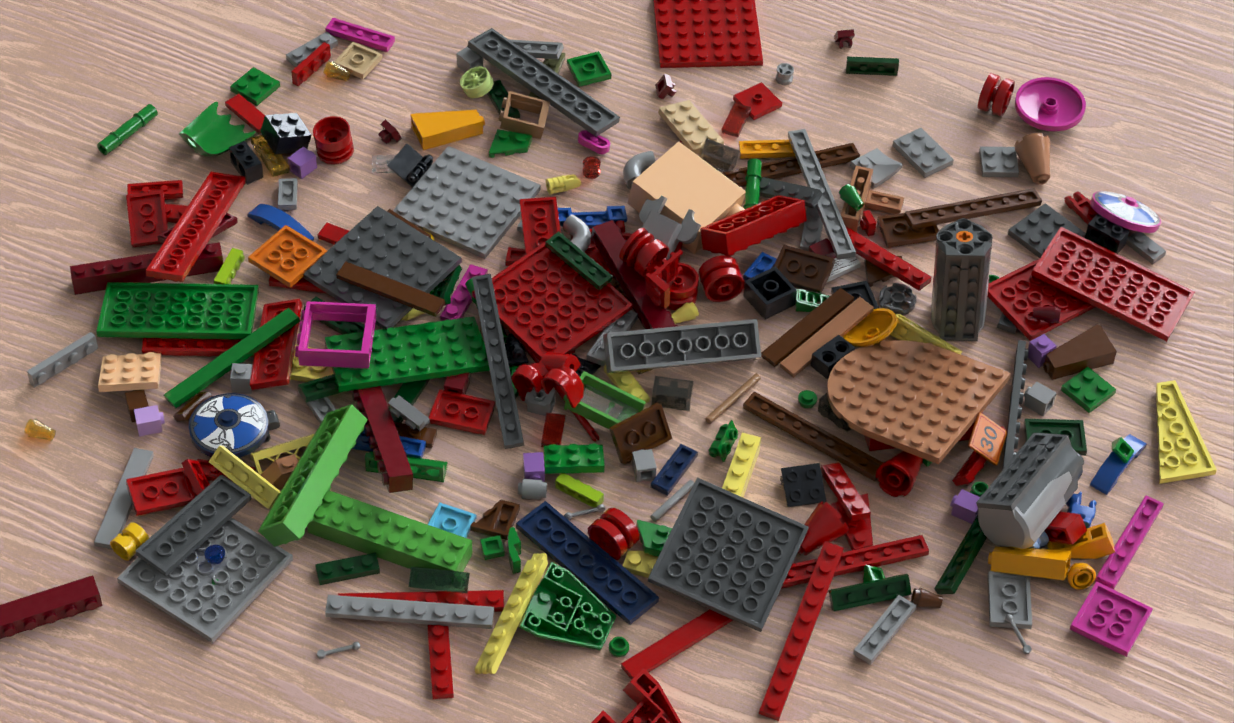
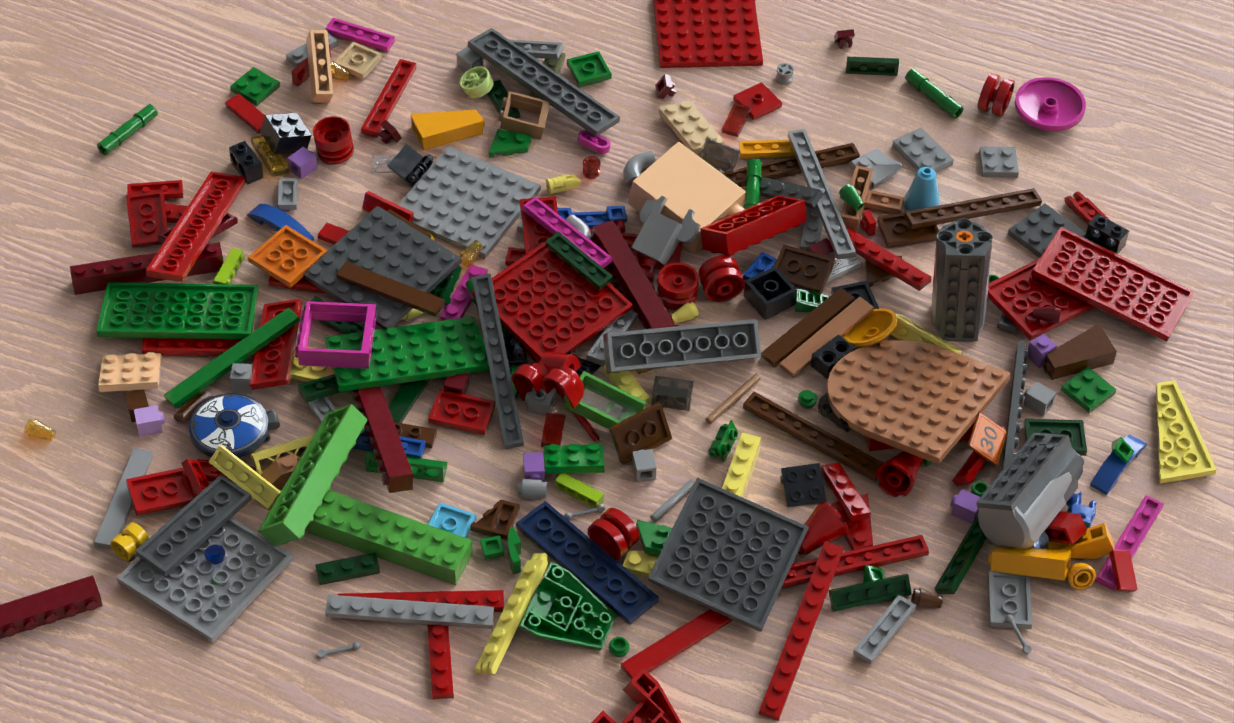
light grey plate [27,332,98,388] -> none
green piece [179,102,263,156] -> none
light grey plate [388,395,430,431] -> none
clear green plate [408,567,470,594] -> none
red wheel [619,228,669,278] -> none
red plate [646,249,683,310] -> none
dark blue tile [650,444,698,496] -> none
flat silver piece [879,283,917,315] -> none
nougat cone [1014,133,1050,185] -> none
dark pink plate [1070,581,1153,657] -> none
dish [1090,191,1161,233] -> none
light grey plate [1126,232,1166,264] -> none
none -> light nougat brick [306,30,333,103]
none -> red plate [361,59,416,138]
none -> red tile [362,191,414,222]
none -> clear yellow cone [459,240,484,268]
none -> dark pink tile [522,197,612,268]
none -> medium azure cone [904,167,940,211]
none -> green piece [905,68,964,118]
none -> red tile [1109,550,1138,592]

